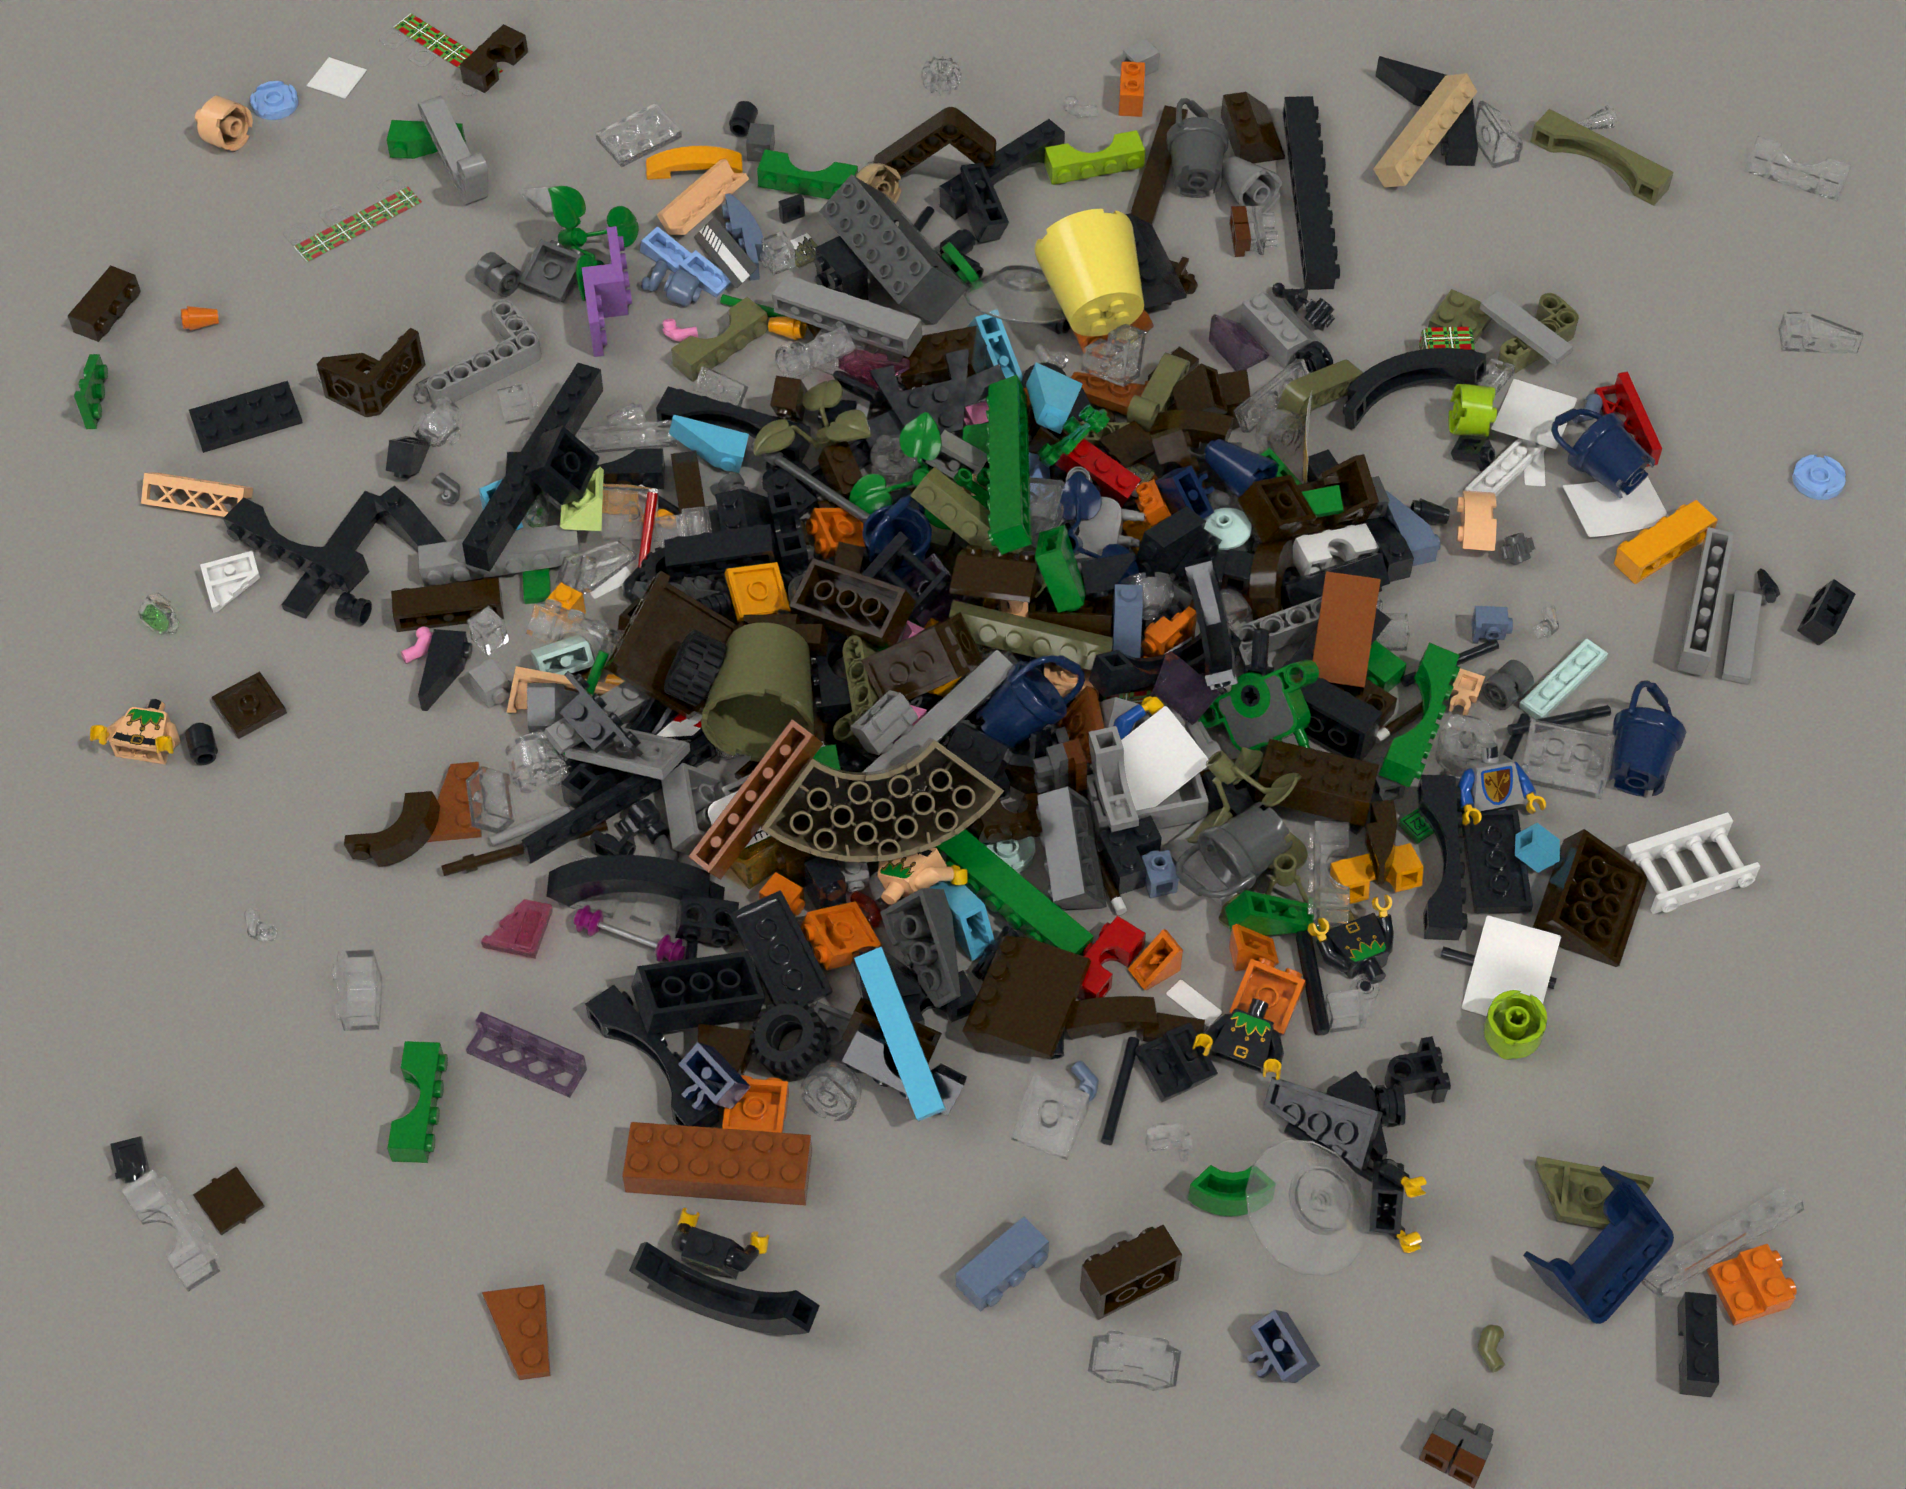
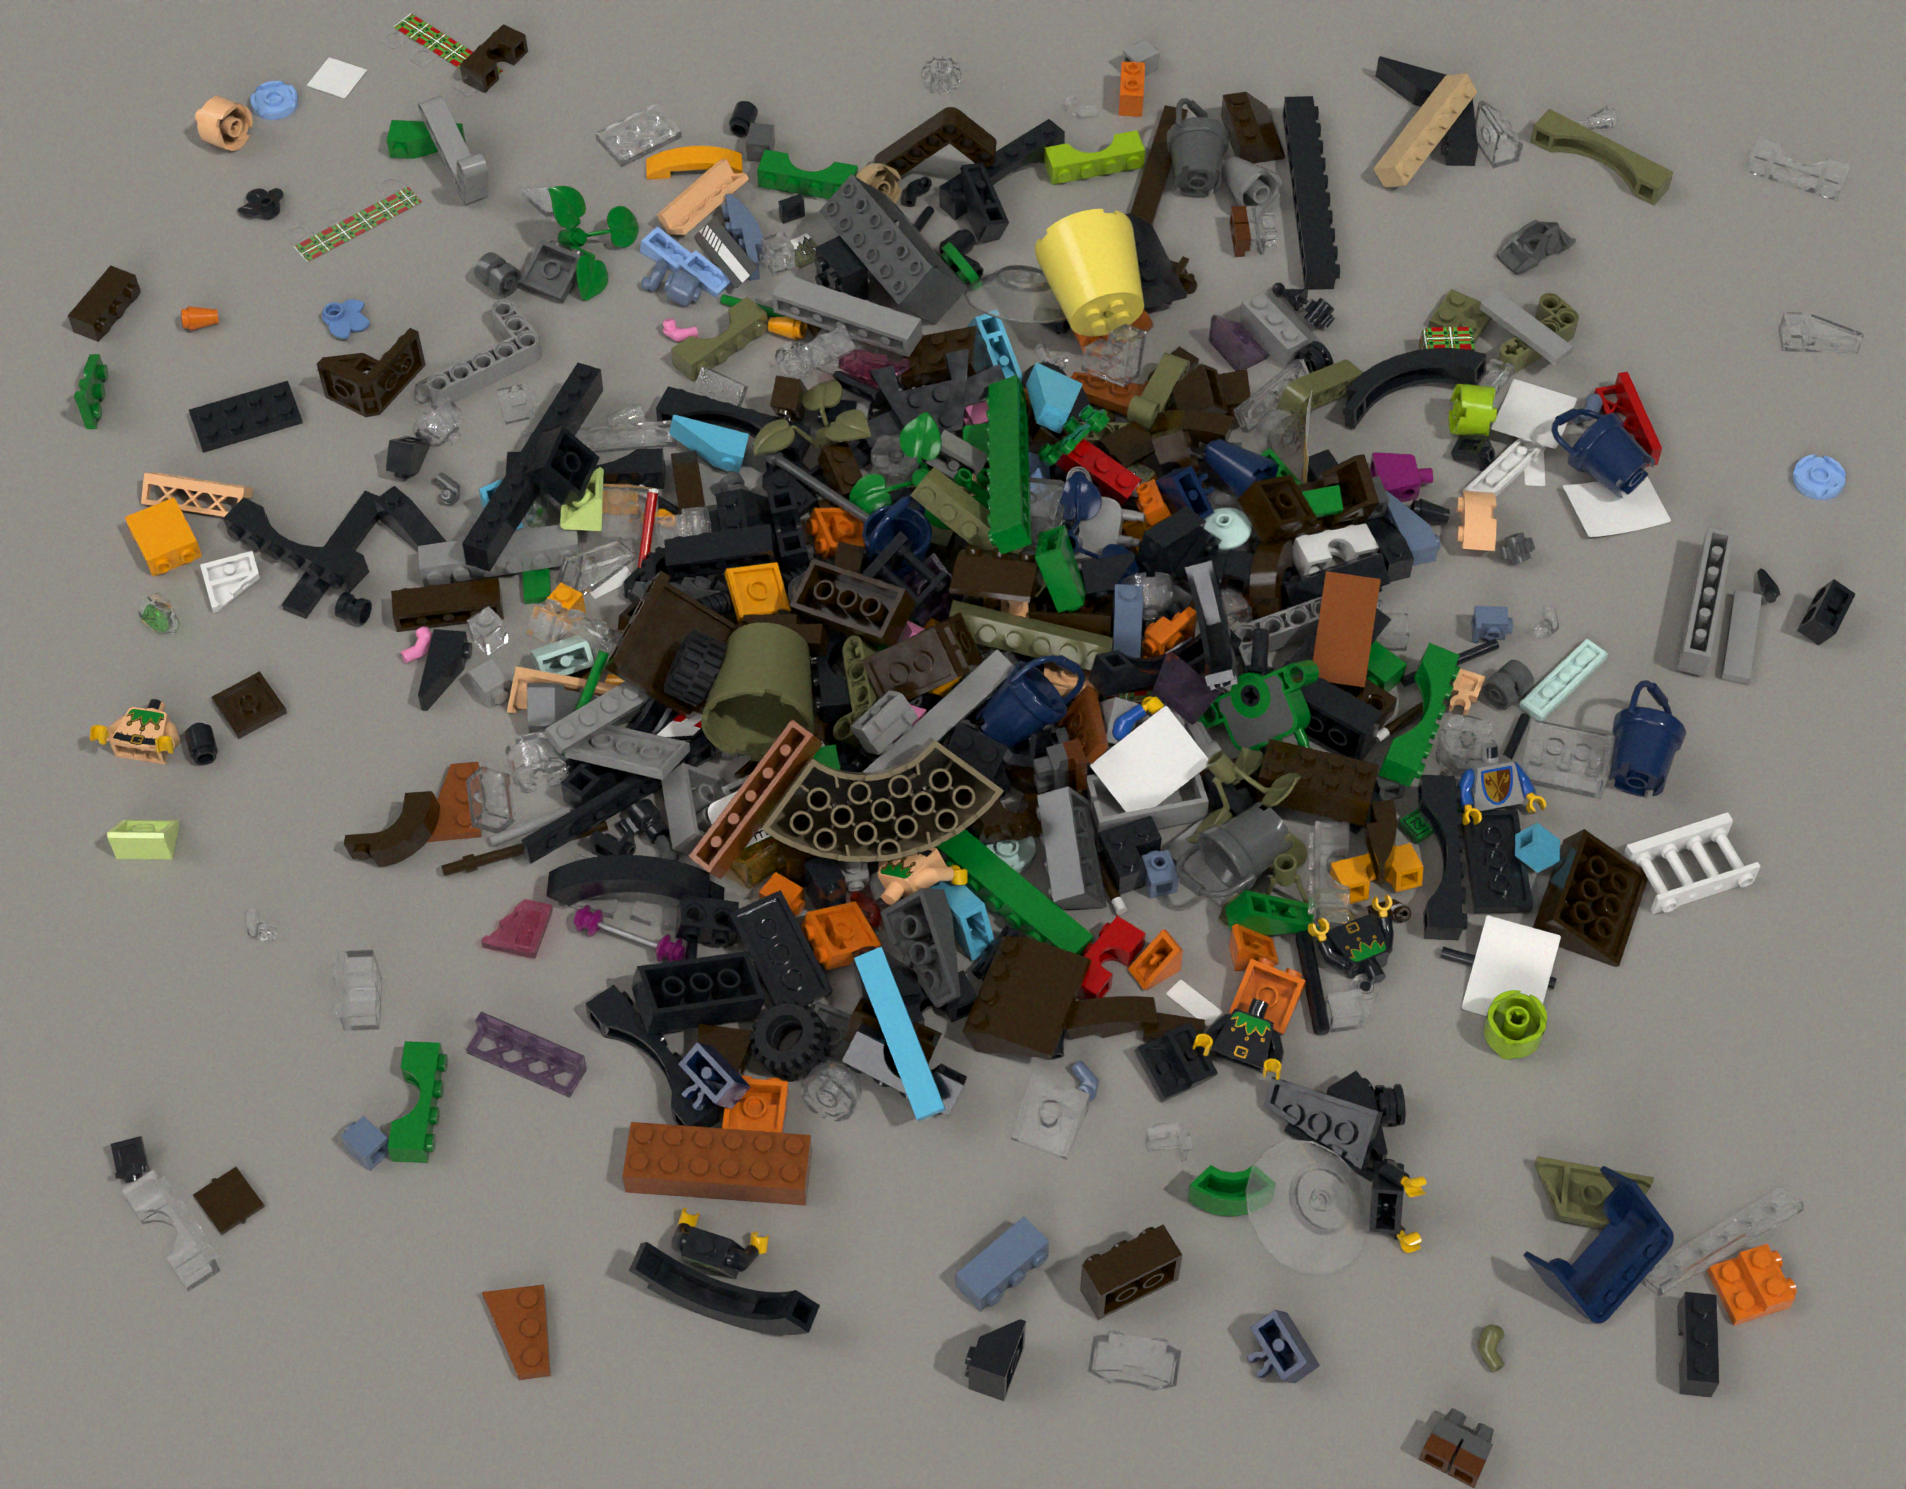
black bracket [560,671,643,757] -> none
medium lavender bracket [582,226,632,357] -> none
light grey arch [1089,726,1139,832] -> none
black bar [1101,1037,1140,1145] -> none
black pin [1385,1036,1451,1104] -> none
black bar [1507,705,1611,735] -> none
light orange brick [1614,500,1718,584] -> none
none -> yellowish green slope [107,820,179,860]
none -> light orange panel [125,497,202,576]
none -> black plate [237,188,284,219]
none -> medium blue plate [322,300,370,339]
none -> sand blue brick [341,1116,389,1171]
none -> black arm [904,176,932,207]
none -> black slope [965,1319,1026,1401]
none -> dark brown arm [1367,899,1411,923]
none -> magenta torso [1369,452,1433,502]
none -> dark grey piece [1496,220,1576,274]

